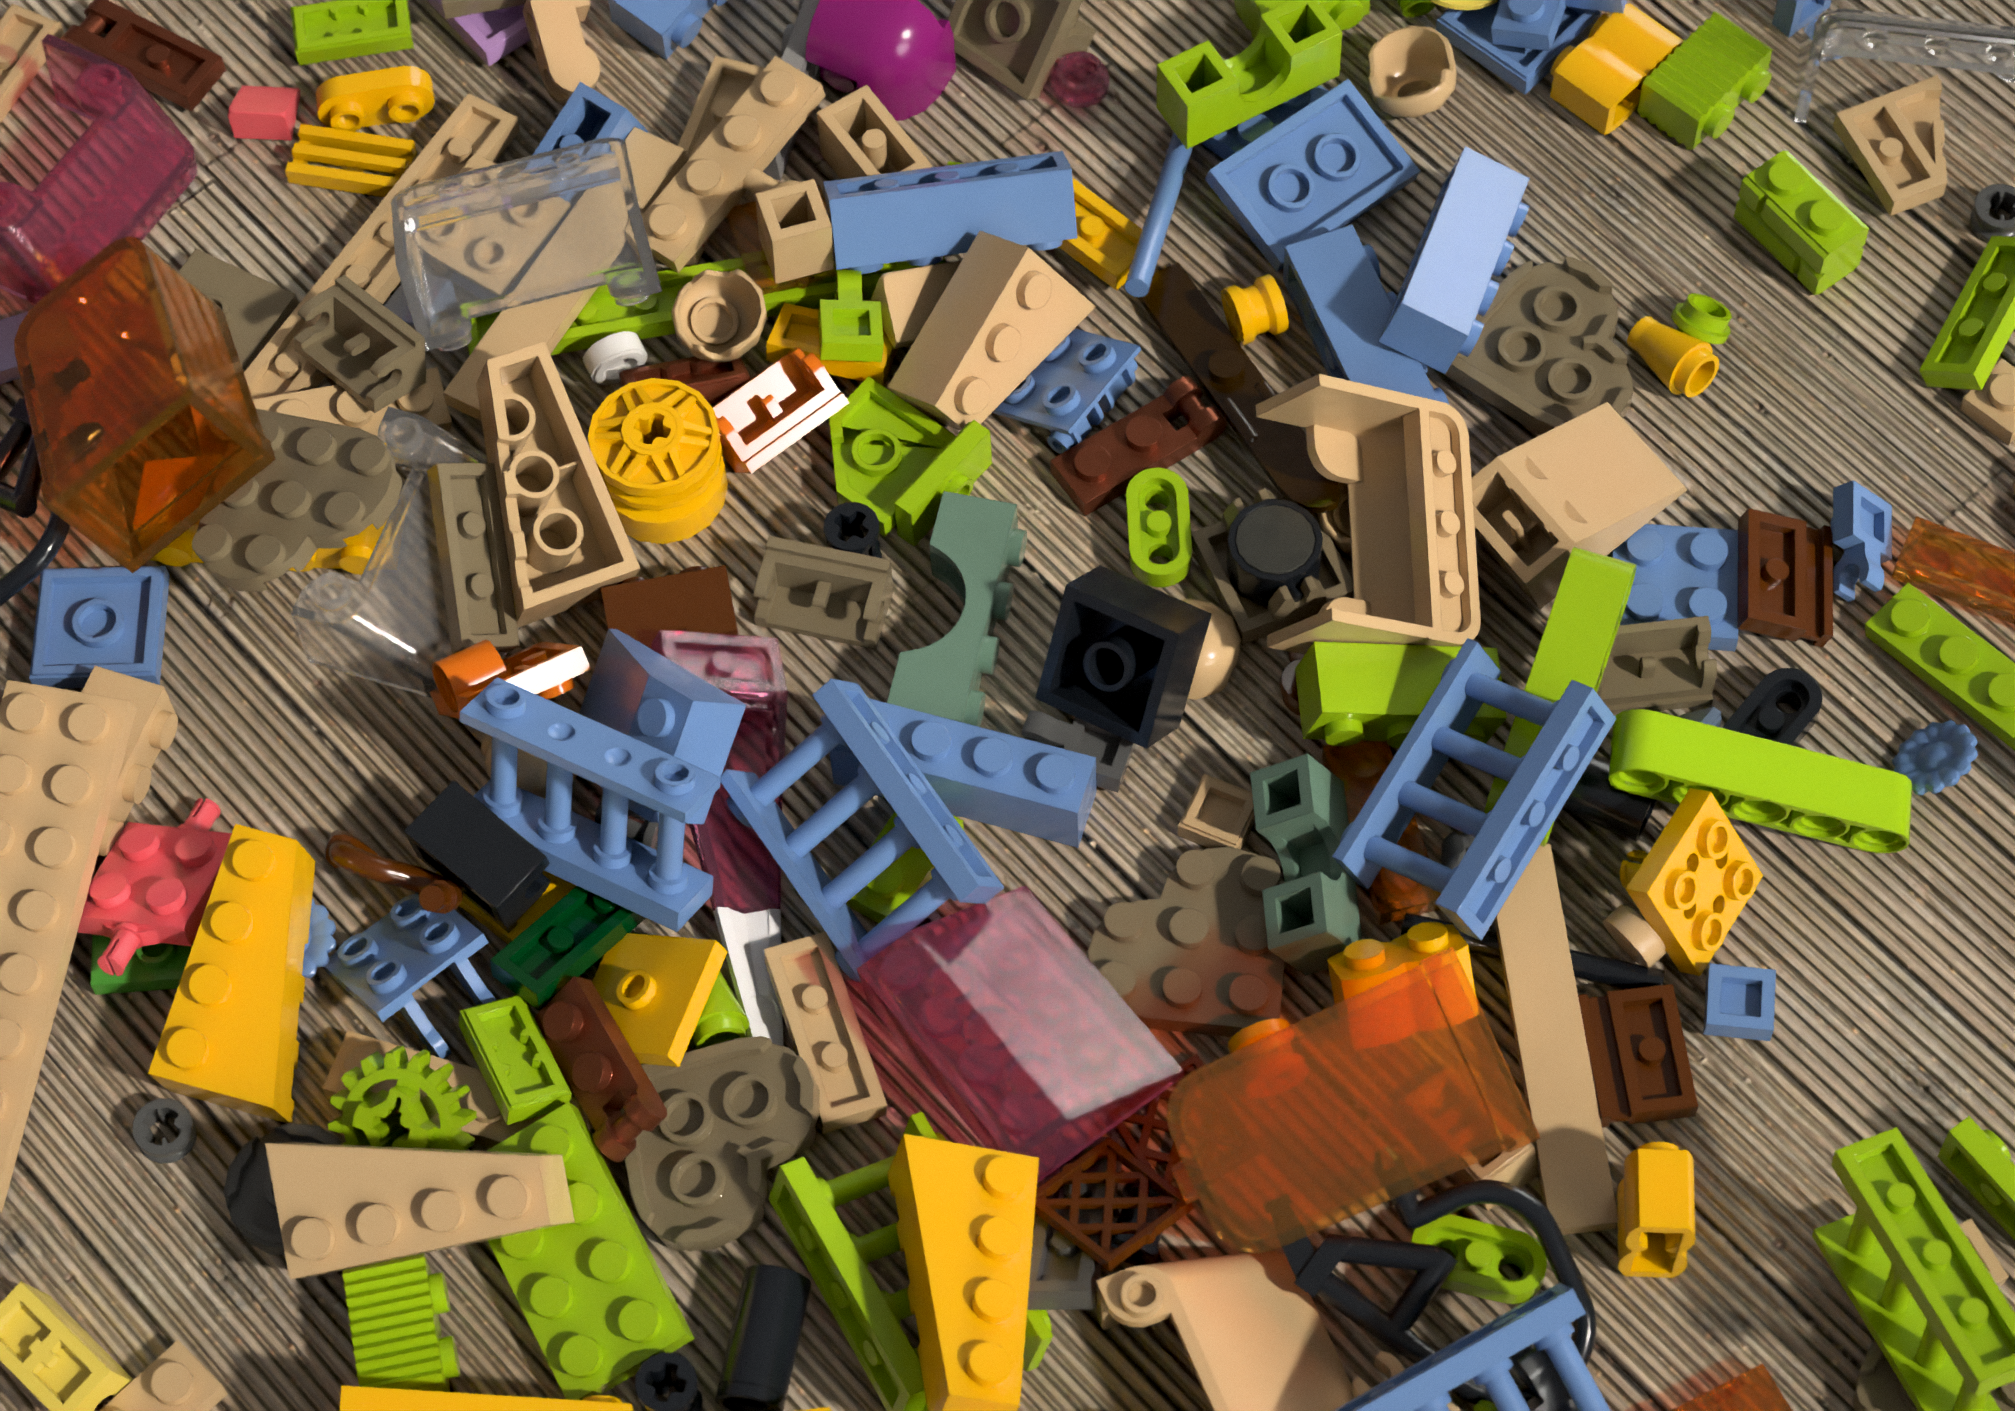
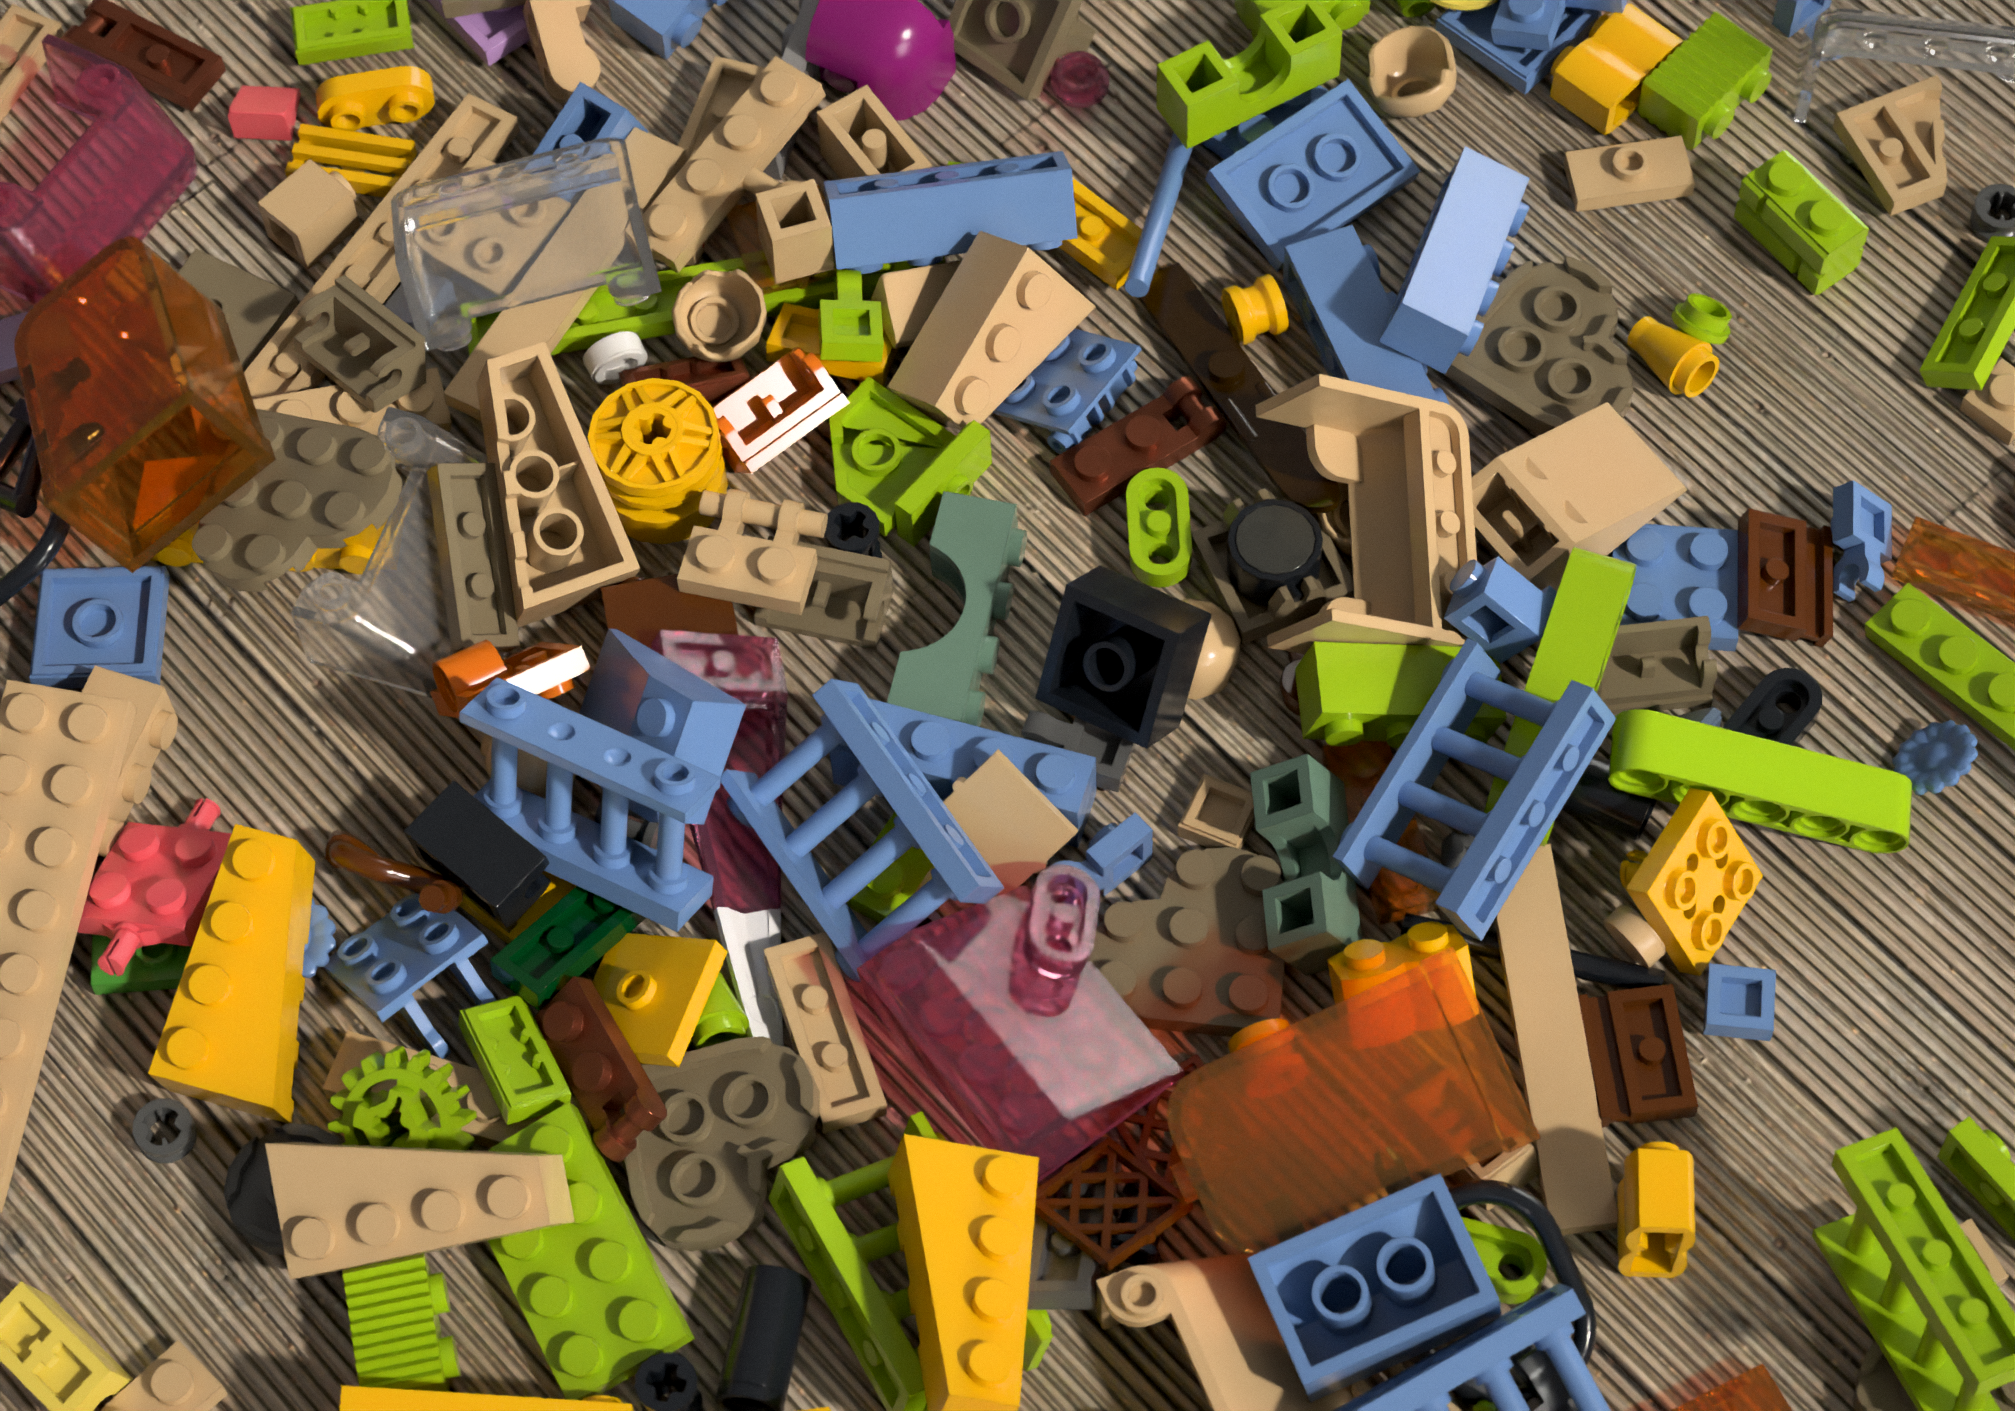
none -> tan brick [257,159,360,269]
none -> tan plate [677,489,828,616]
none -> tan piece [943,749,1078,901]
none -> clear pink plate [1022,864,1100,980]
none -> medium blue plate [1042,812,1153,916]
none -> medium blue slope [1247,1173,1502,1403]
none -> medium blue brick [1444,556,1557,663]
none -> tan plate [1563,135,1695,212]

